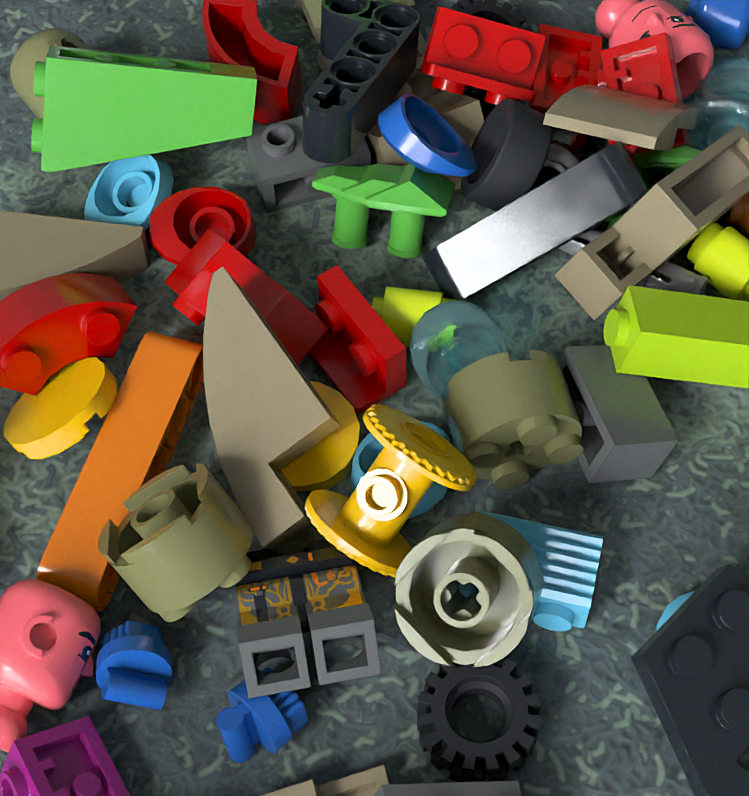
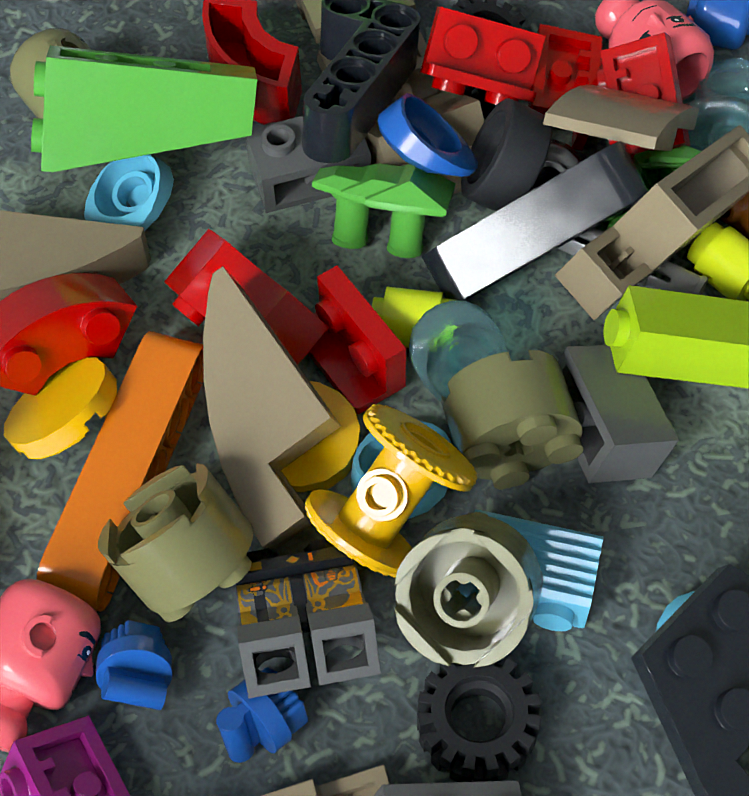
red hat [149,187,257,266] -> none

